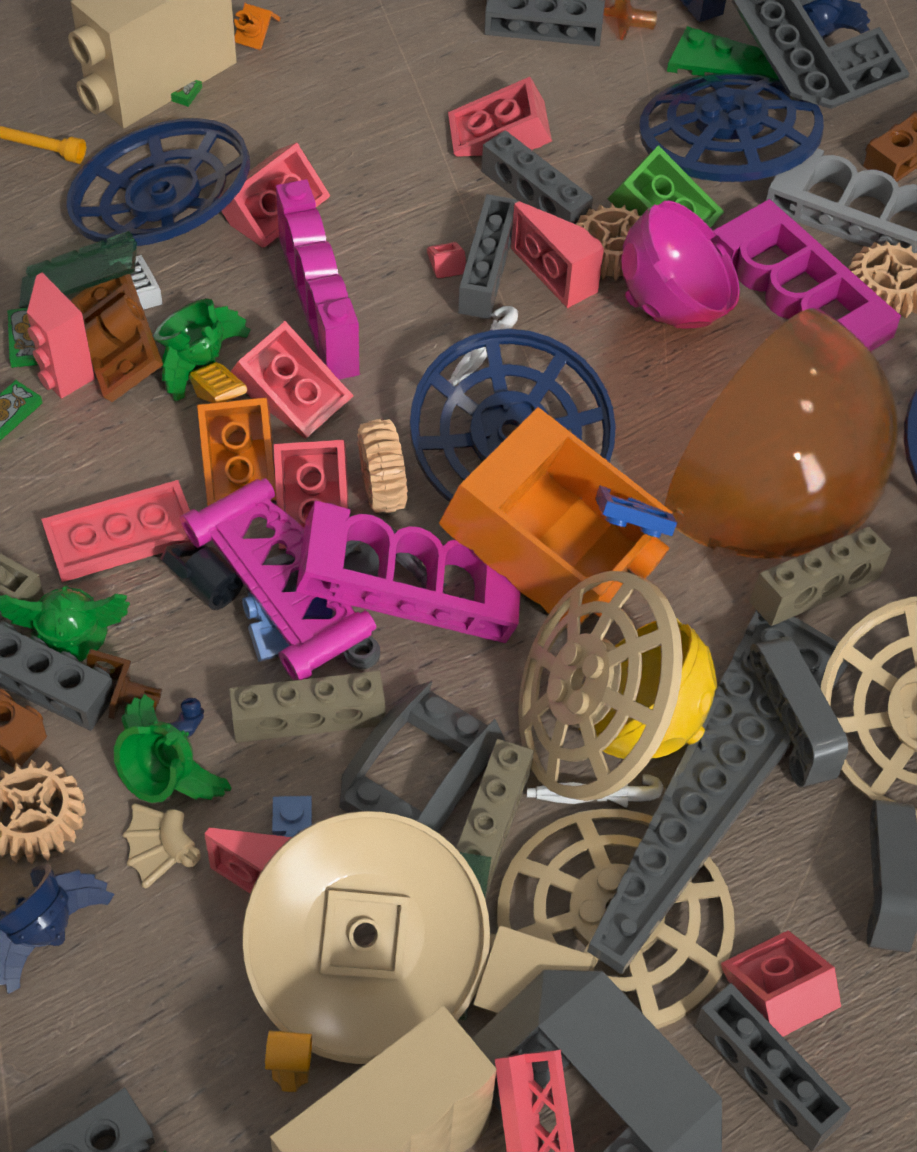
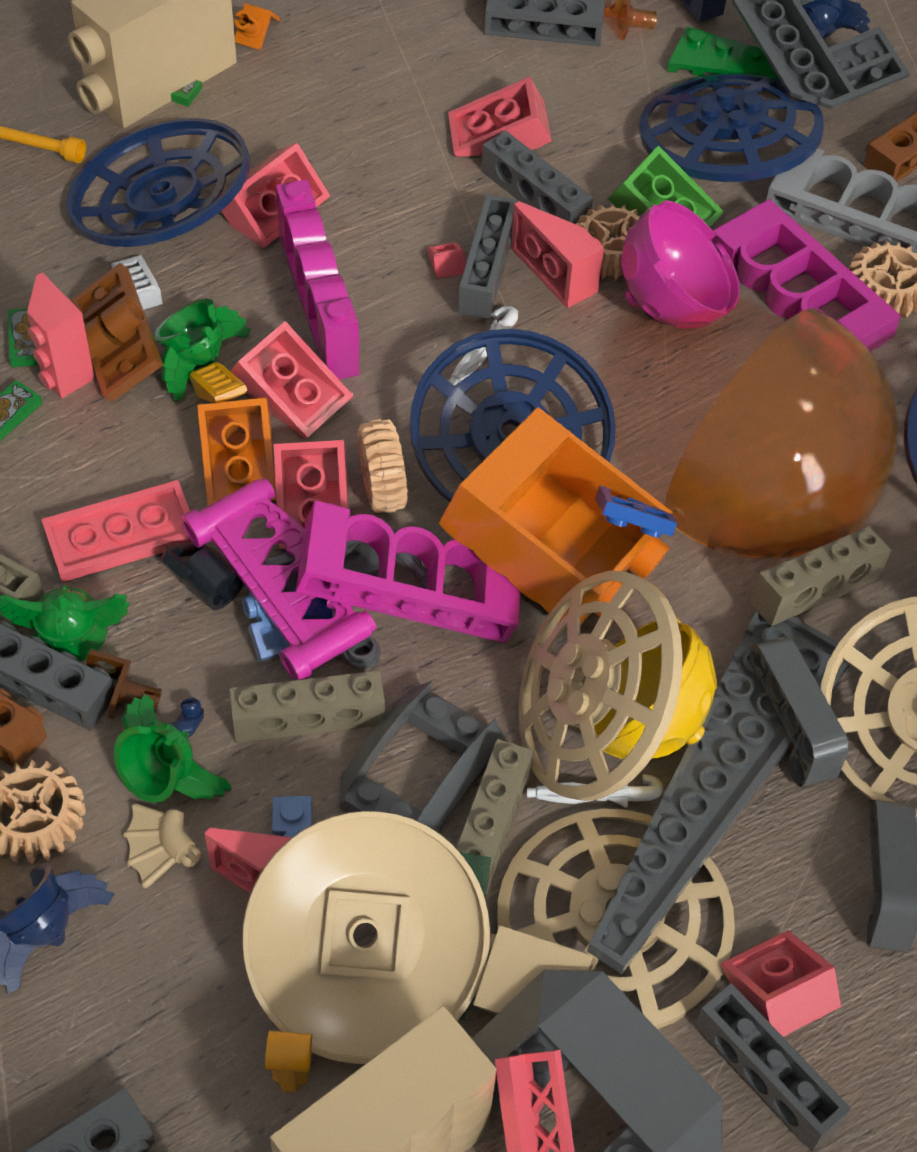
clear green windscreen [19,231,137,309] -> none

